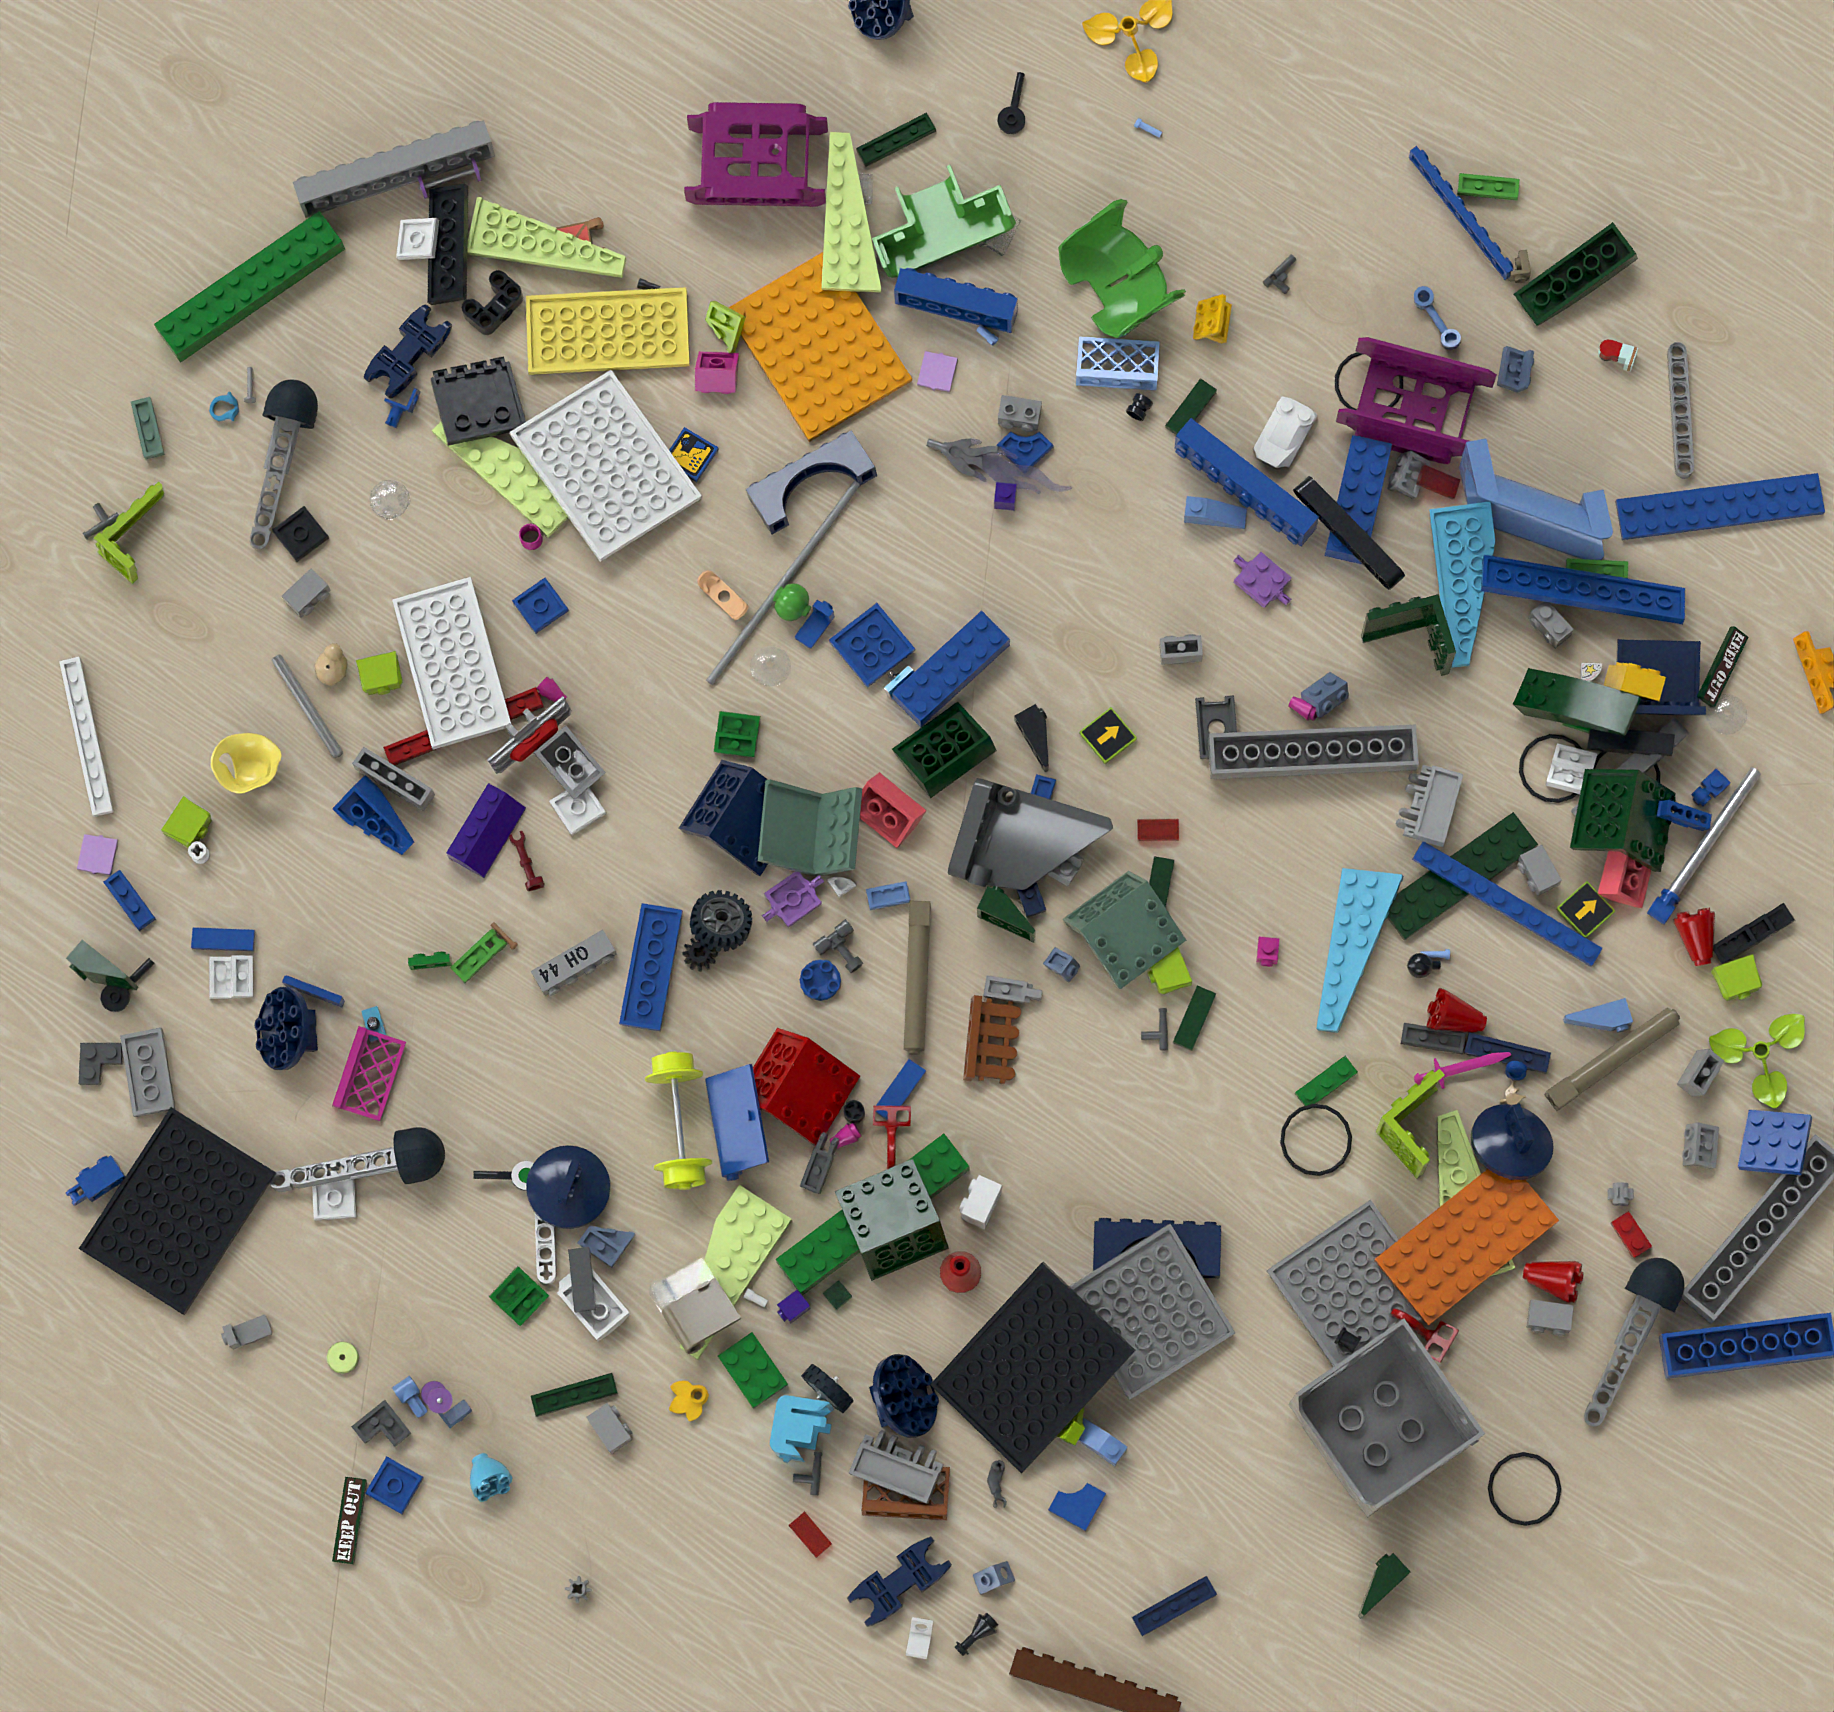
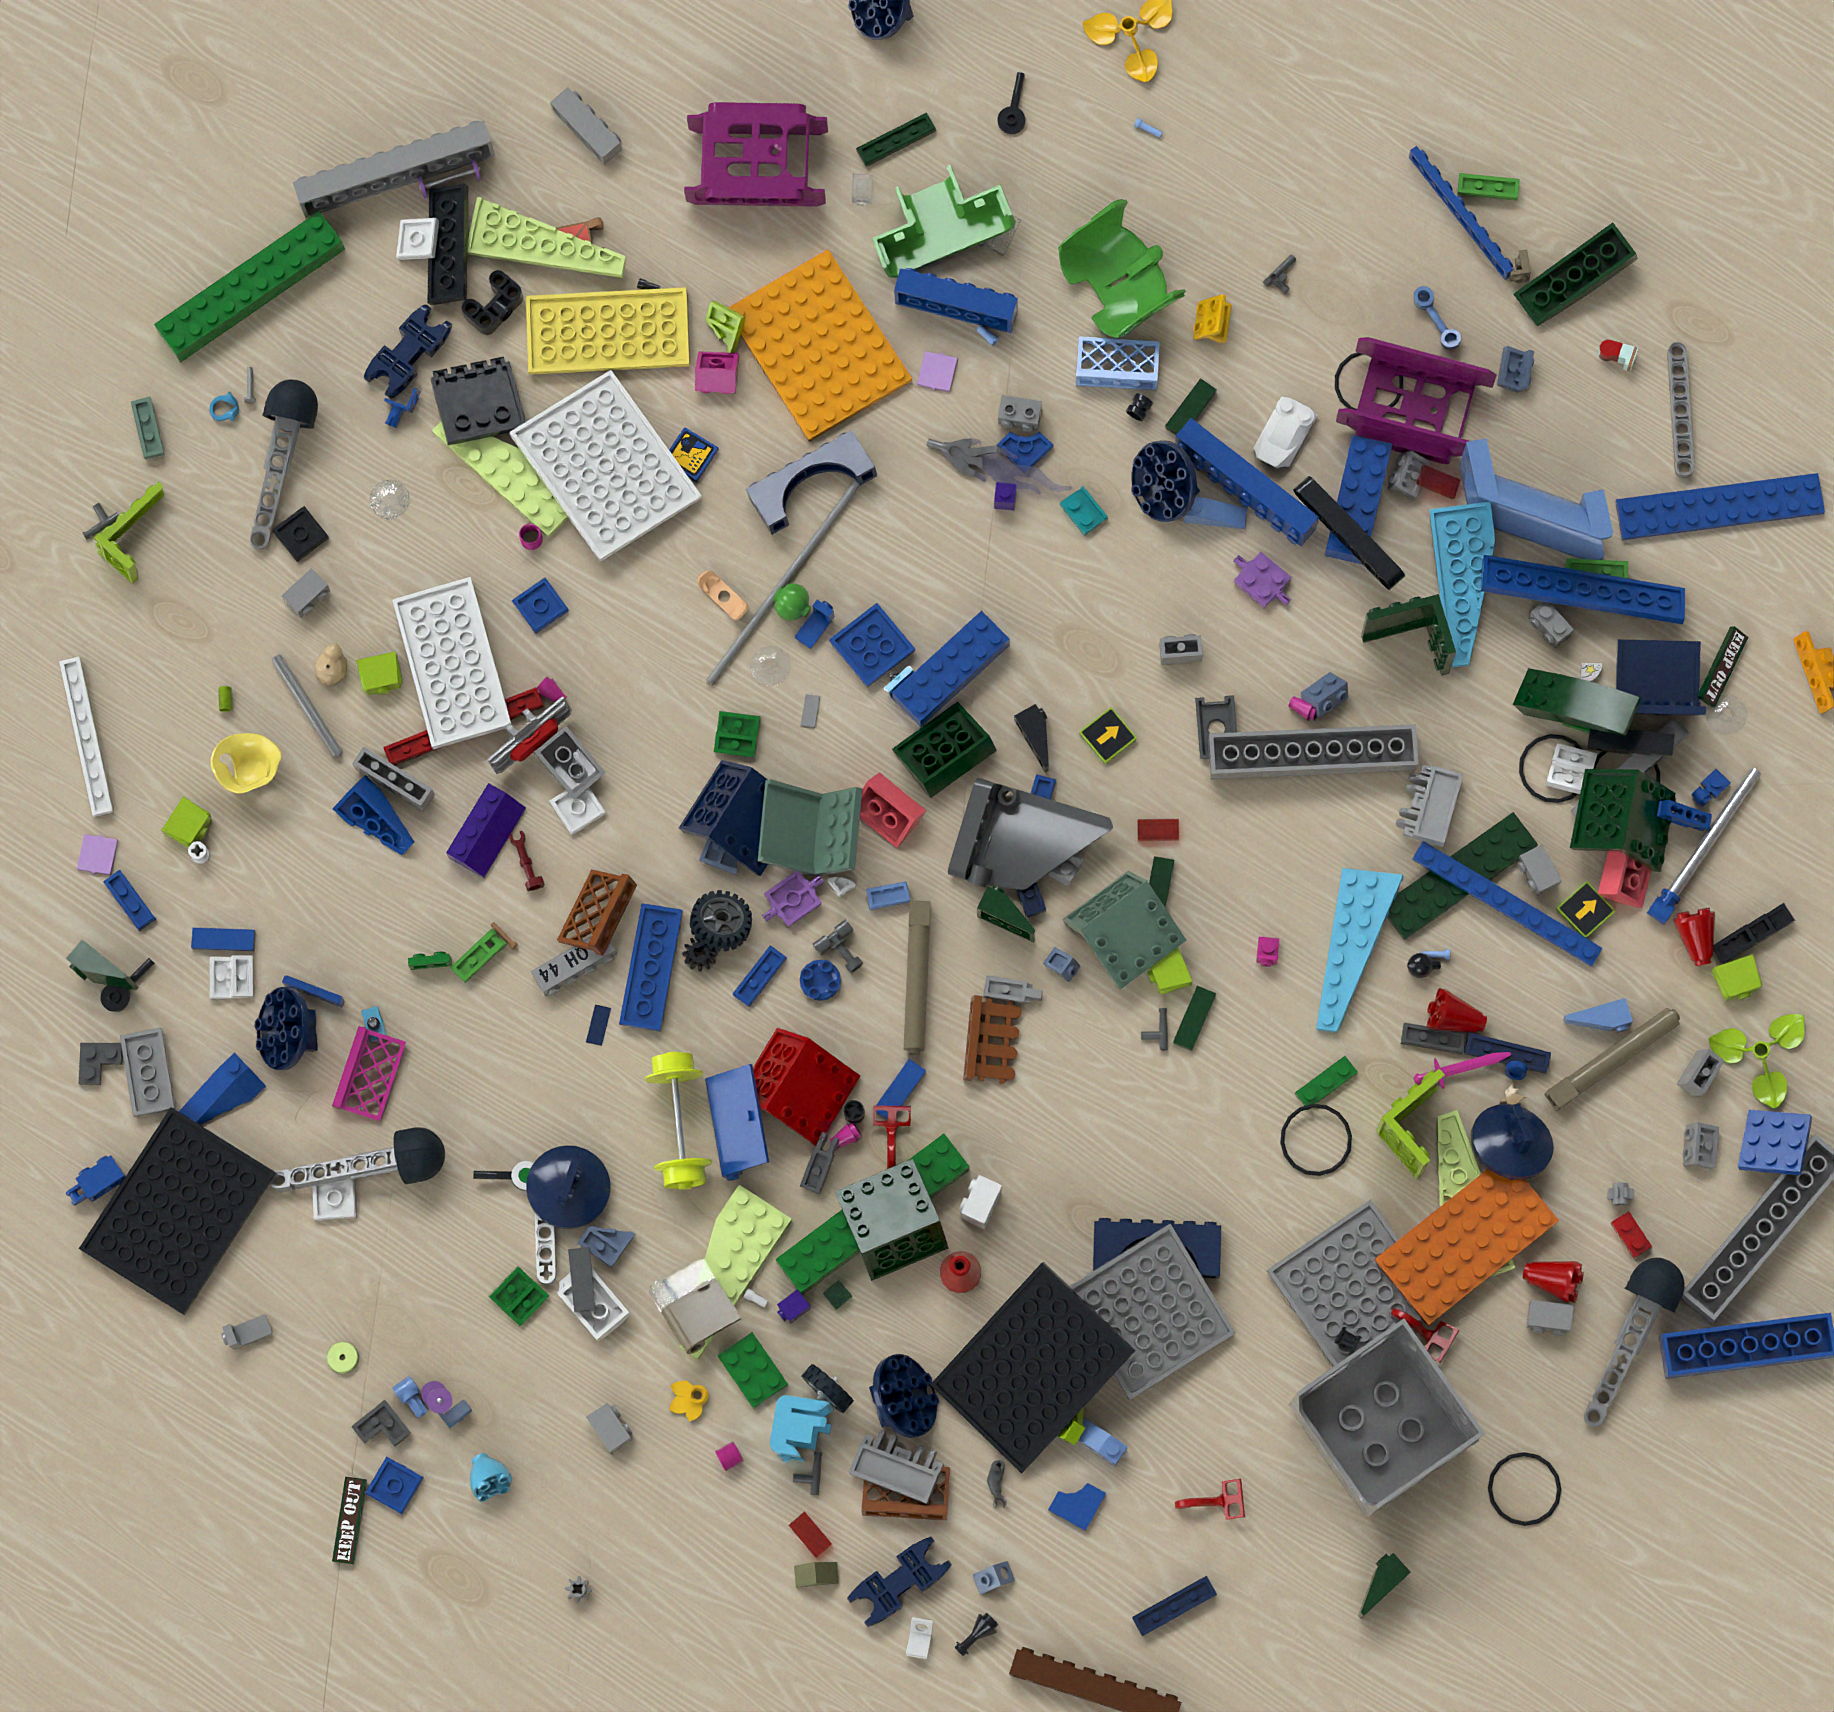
dark green tile [531,1373,618,1417] -> none
yellowish green wing [821,132,881,293] -> none
yellow brick [1604,662,1666,701] -> none
none -> blue wedge [179,1052,266,1125]
none -> lime piece [218,686,232,712]
none -> light grey brick [550,88,622,165]
none -> dark orange fence [557,869,637,956]
none -> dark blue sticker [586,1004,611,1046]
none -> sand blue wing [699,839,738,876]
none -> dark pink piece [715,1441,744,1471]
none -> blue tile [732,945,787,1007]
none -> olive slope [794,1562,839,1588]
none -> light grey window [801,694,820,728]
none -> teal plate [1060,486,1108,536]
none -> dark blue bracket [1131,440,1200,522]
none -> red piece [1175,1479,1245,1520]

